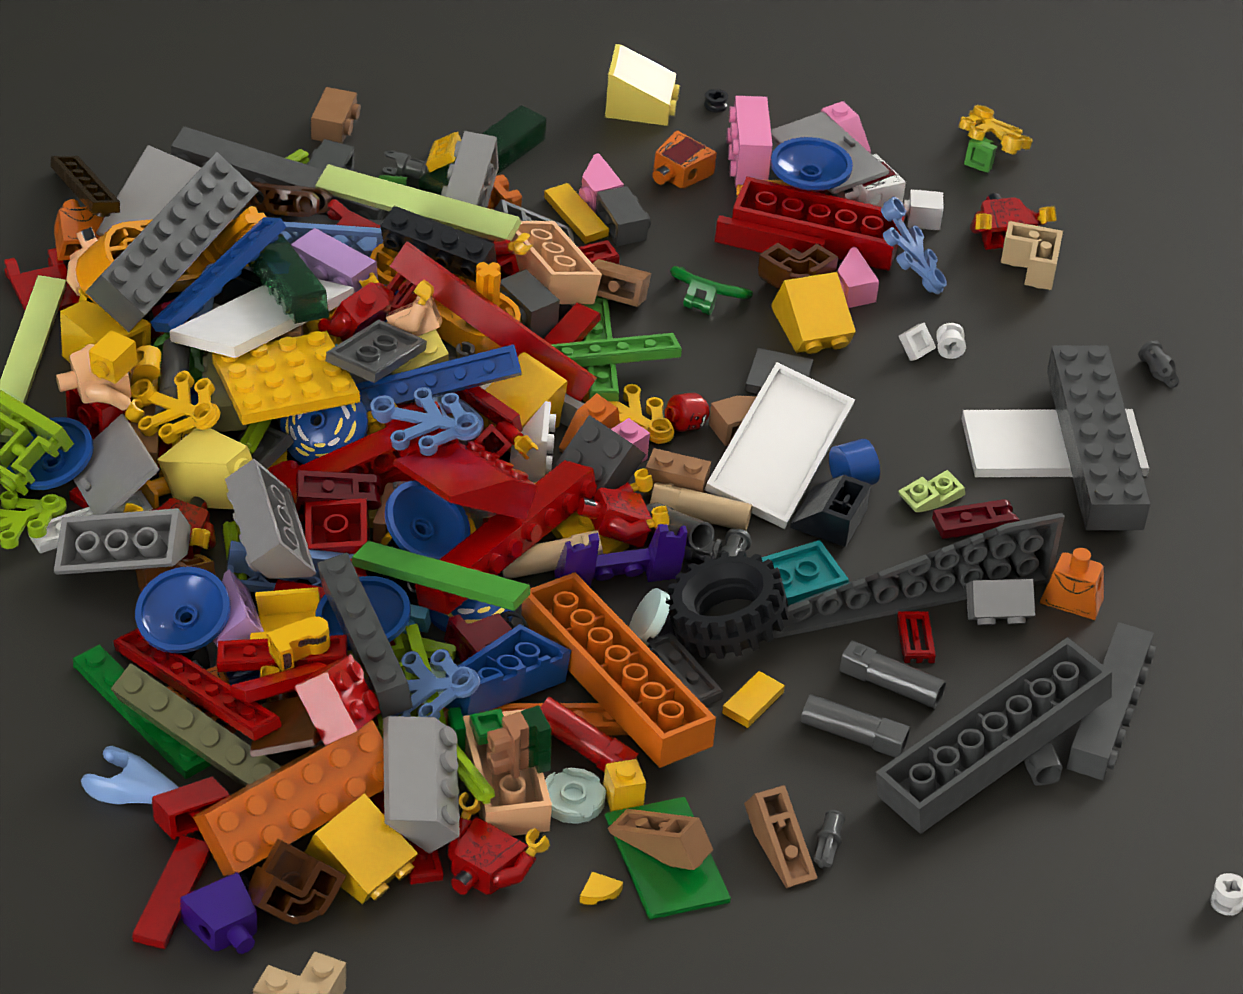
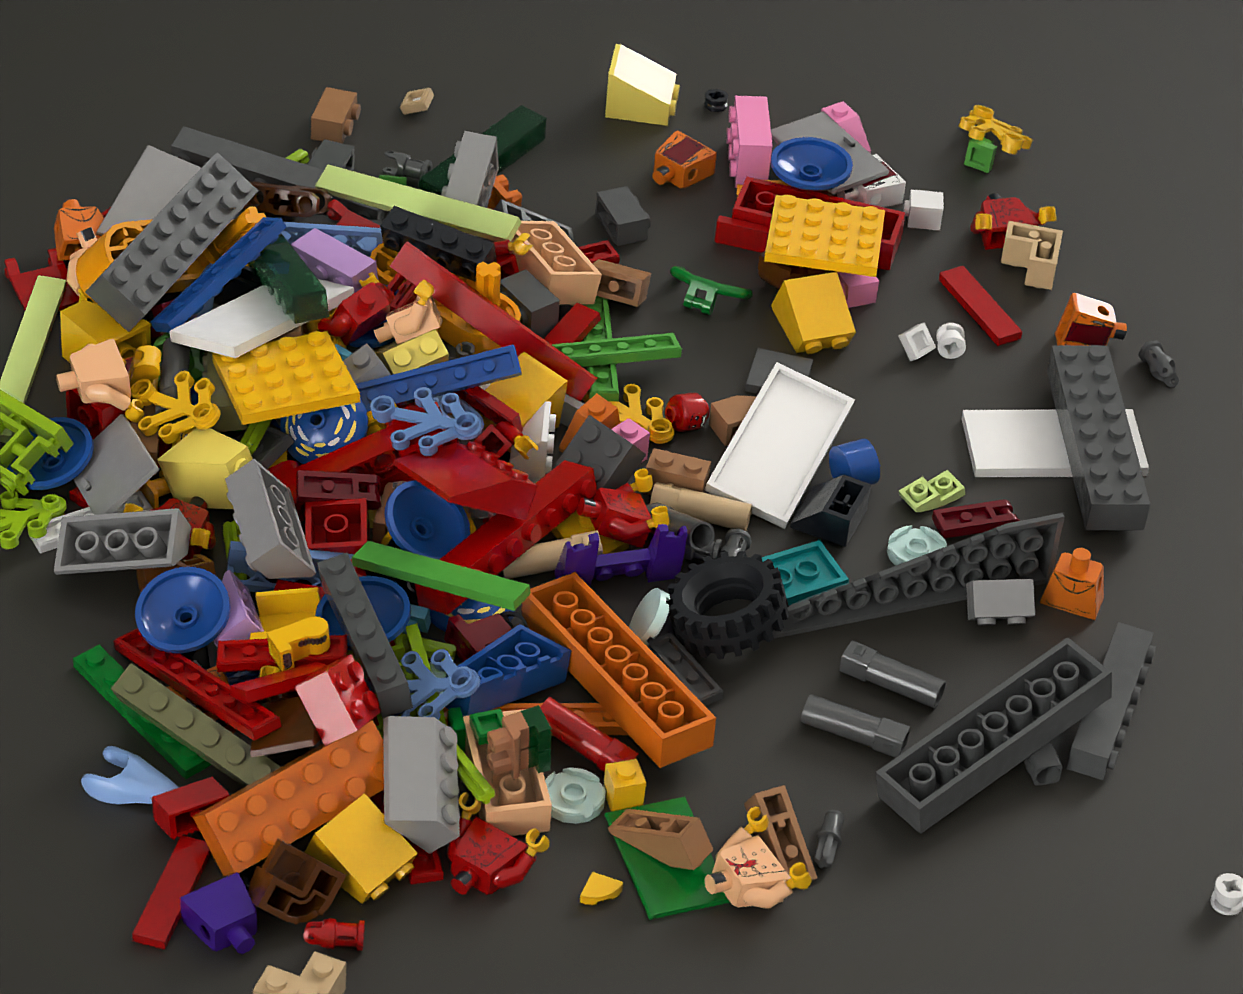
dark brown plate [51,156,120,217] -> none
yellow brick [89,330,138,384] -> none
dark grey tile [325,320,427,383] -> none
yellow tile [426,132,462,172] -> none
yellow tile [544,183,609,244] -> none
bright pink slope [579,153,624,212] -> none
yellow tile [722,671,785,728] -> none
medium blue plant [881,197,947,294] -> none
red tile [897,611,936,663] -> none
none -> red piece [303,918,365,951]
none -> tan tile [400,88,434,115]
none -> light nougat torso [704,807,811,909]
none -> yellow plate [764,195,885,277]
none -> light aqua tile [887,525,947,566]
none -> red tile [939,266,1022,346]
none -> orange torso [1055,293,1127,346]

